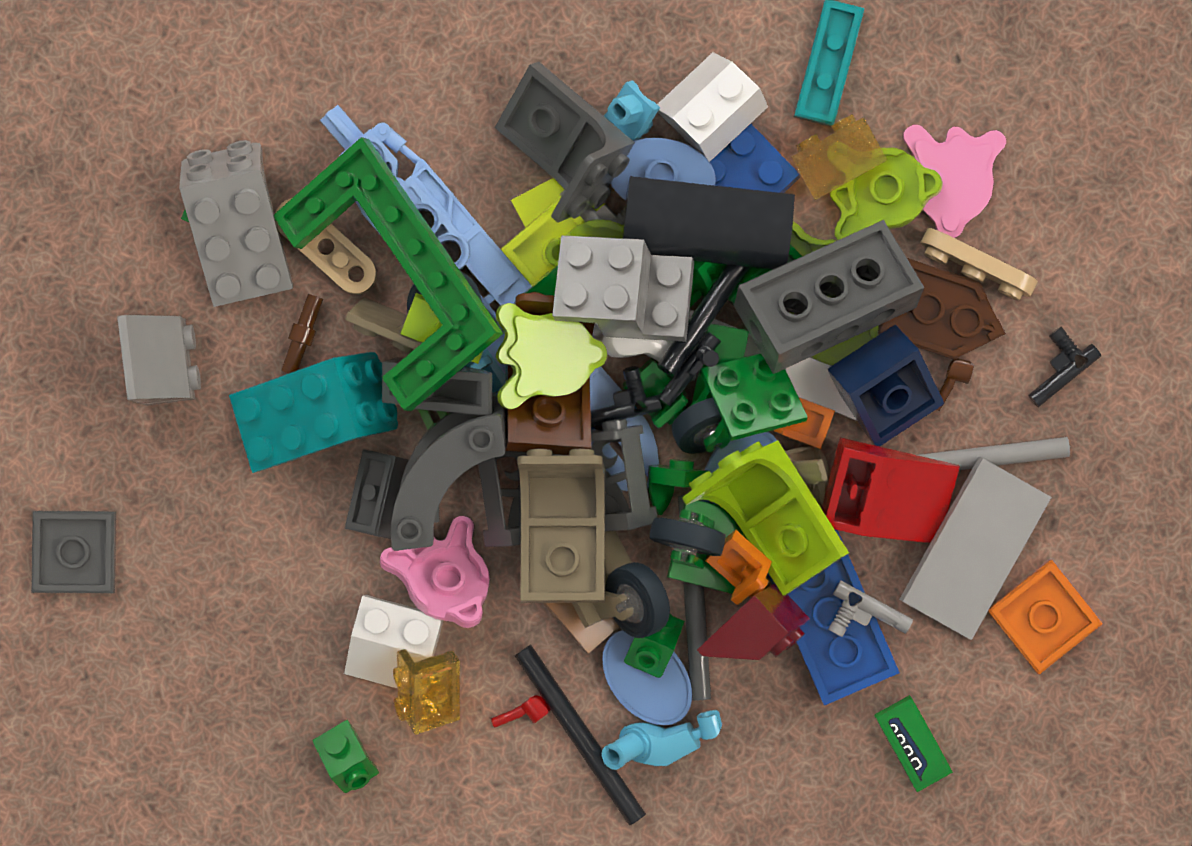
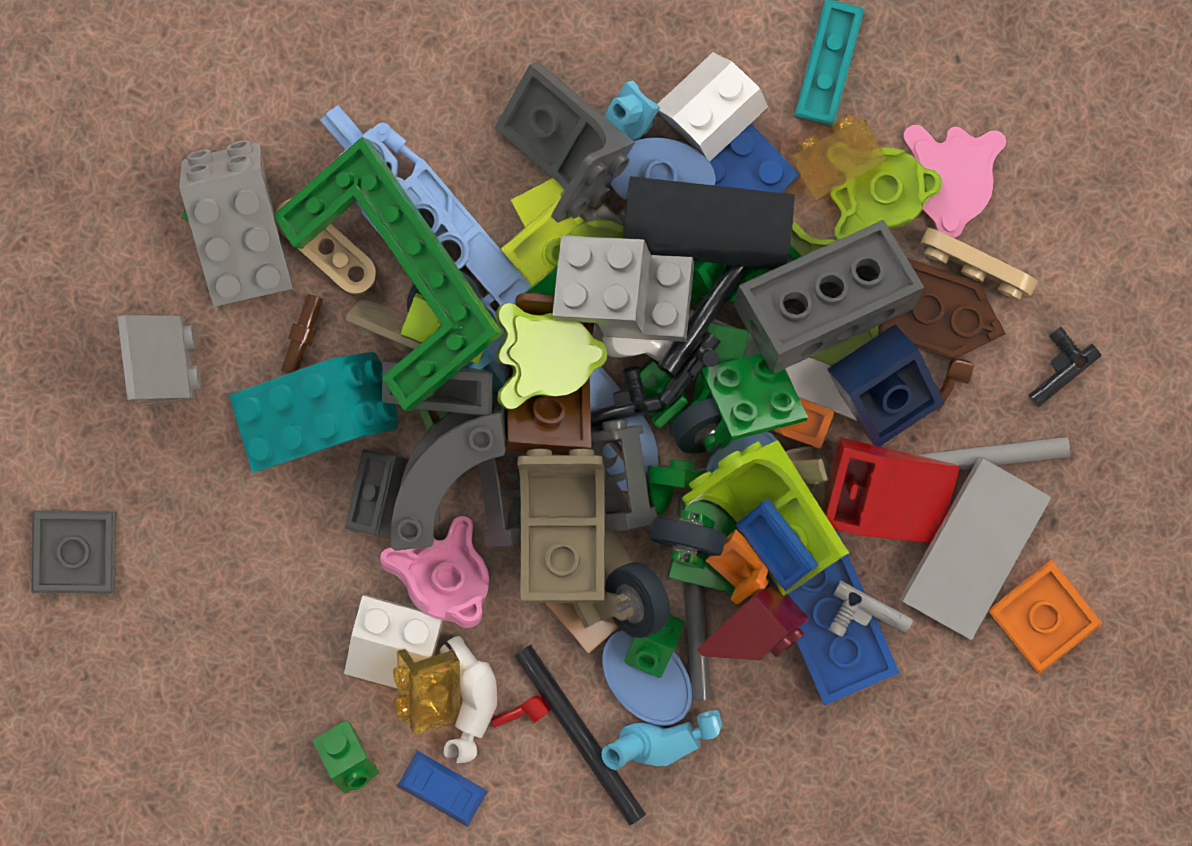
green slope [874,695,953,792] -> none
none -> blue tile [397,750,488,827]
none -> white arm [440,636,497,764]
none -> blue tile [736,499,819,591]

